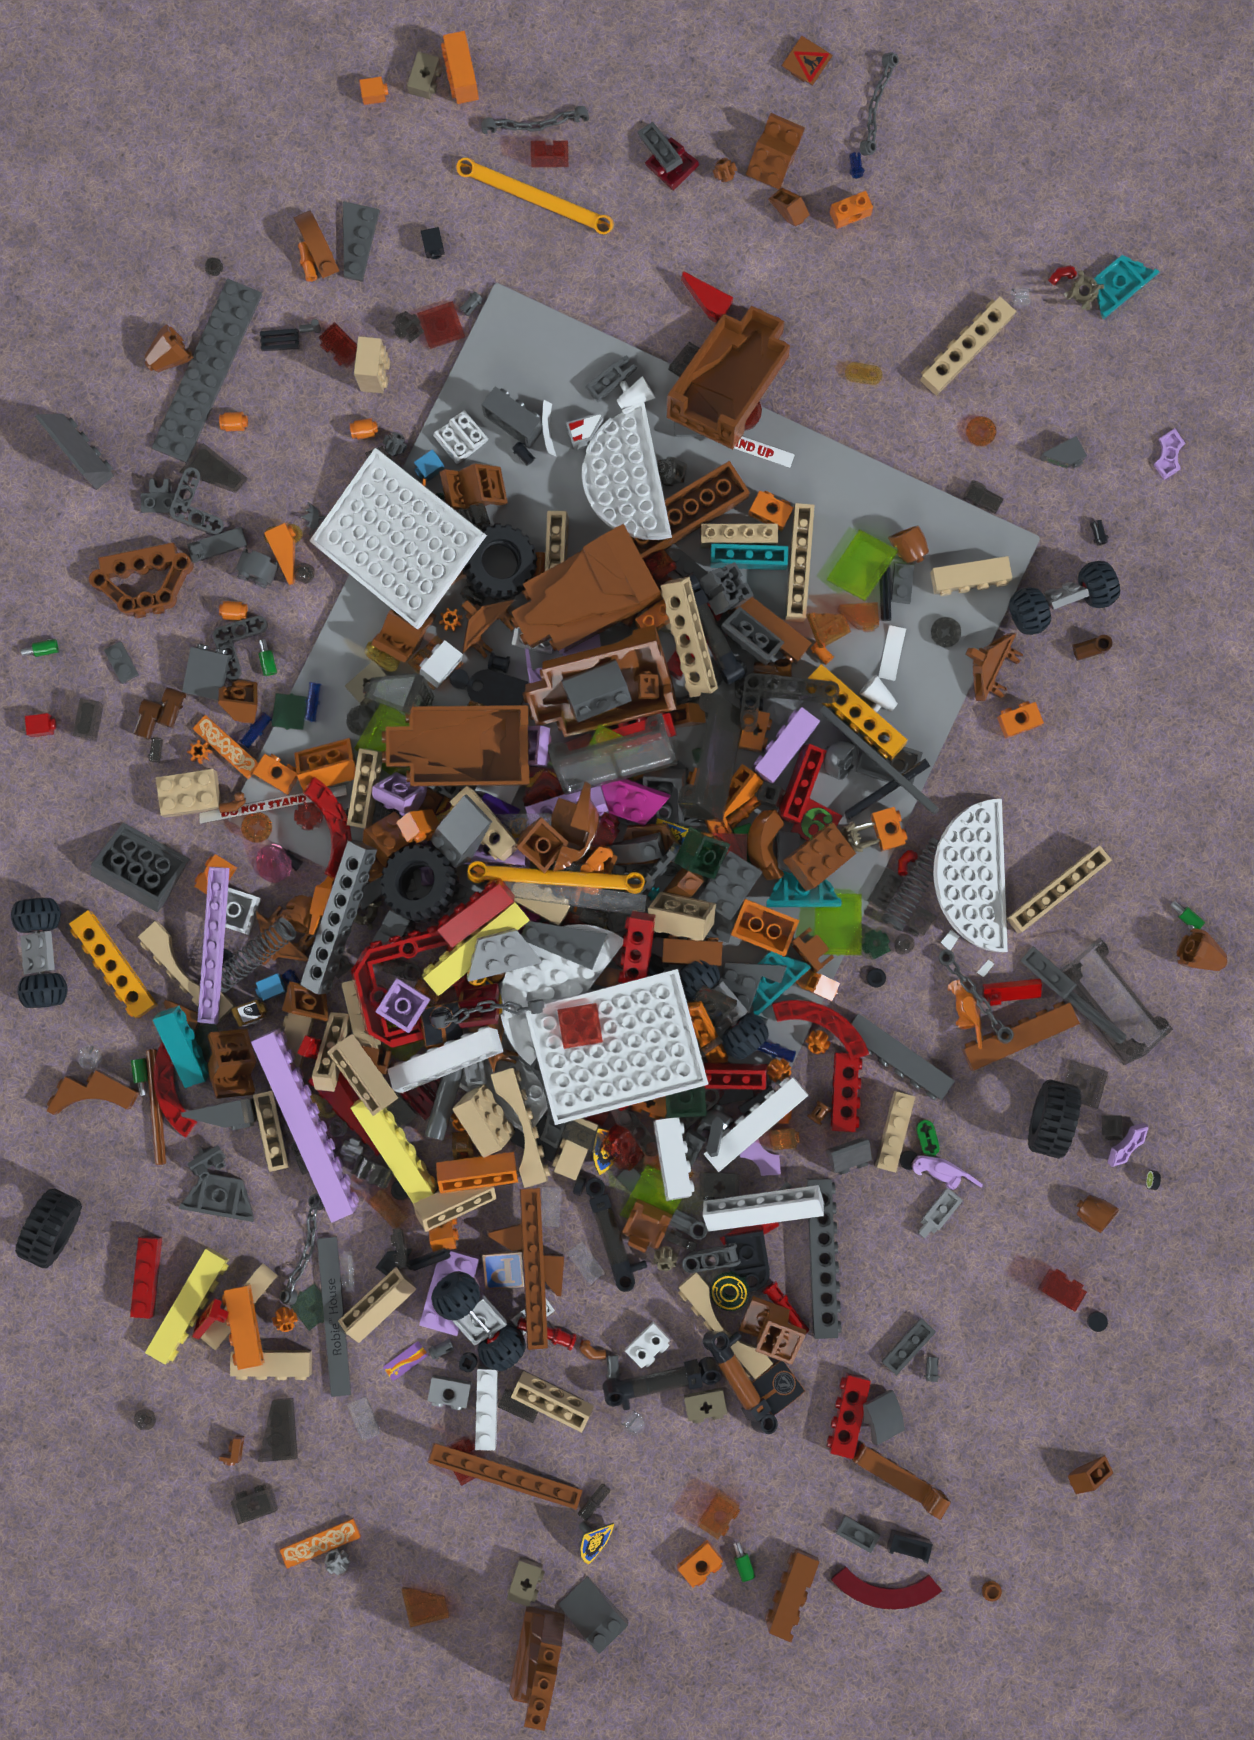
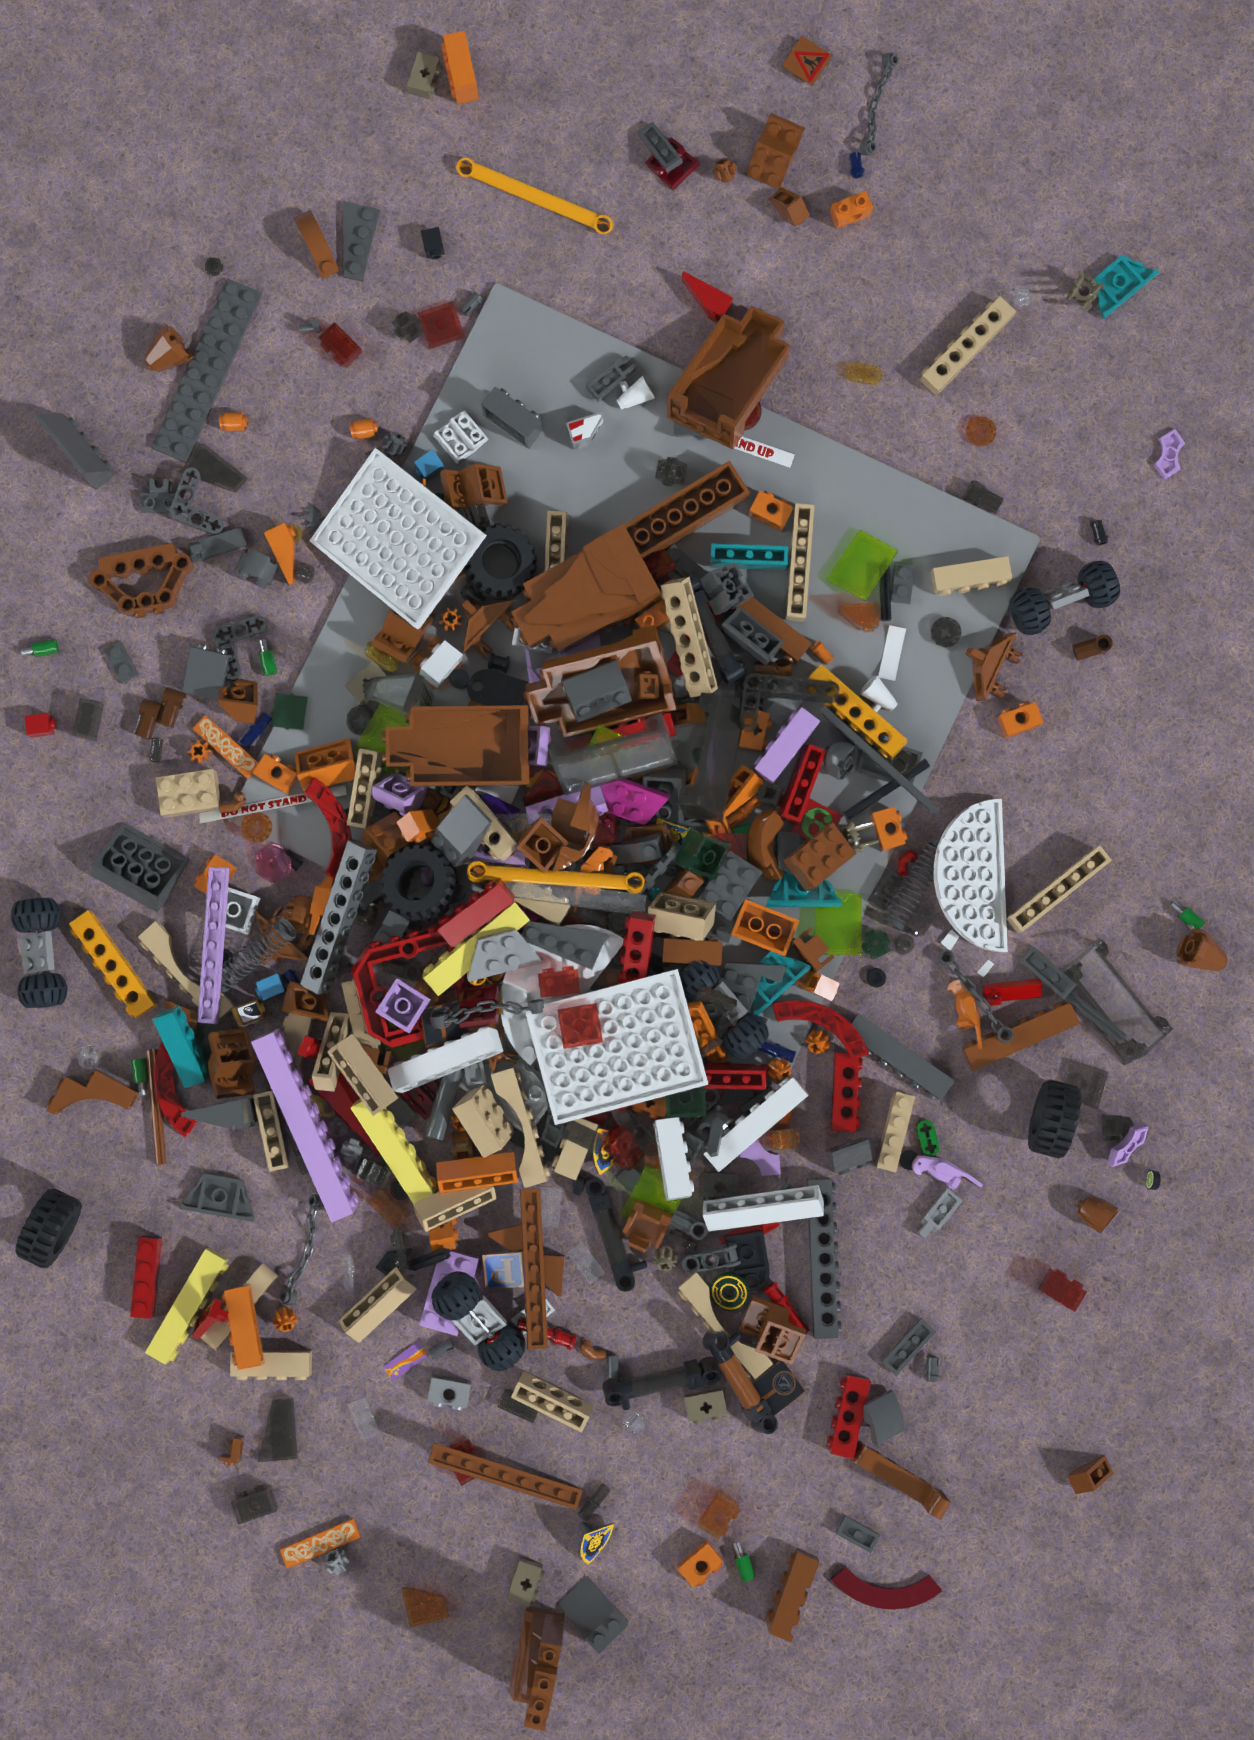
clear smoke piece [134,1409,156,1430] -> none
dark grey hips [187,1145,226,1180] -> none
orange brick [219,601,248,621] -> none
black tile [260,328,300,351] -> none
clear green piece [290,1284,324,1331] -> none
clear red brick [294,802,323,831] -> none
orange pin [298,241,317,282] -> none
clear blue pin [304,682,321,722] -> none
dark grey tile [317,1236,351,1397] -> none
tan brick [354,336,390,393] -> none
orange brick [359,76,389,105] -> none
black bush [459,1352,478,1372] -> none
white brick [475,1366,498,1450] -> none
dark grey piece [481,106,589,134] -> none
black pin [512,441,536,466] -> none
clear red brick [531,140,569,168] -> none
orange pin [533,552,545,576] -> none
white sticker [542,400,557,457] -> none
white plate [582,402,672,540] -> none
white brick [625,1322,670,1369] -> none
clear smoke plate [668,342,700,377] -> none
tan brick [700,524,778,548] -> none
clear orange wing [806,613,851,648] -> none
dark orange bush [807,1100,832,1126] -> none
black panel [887,1529,933,1564] -> none
dark orange helmet [888,525,929,563] -> none
dark orange plate [982,1581,1002,1602] -> none
dark grey slope [1040,436,1087,469] -> none
red arm [1048,265,1077,286] -> none
black tile [1087,1311,1108,1332] -> none
none -> clear red brick [538,966,581,997]

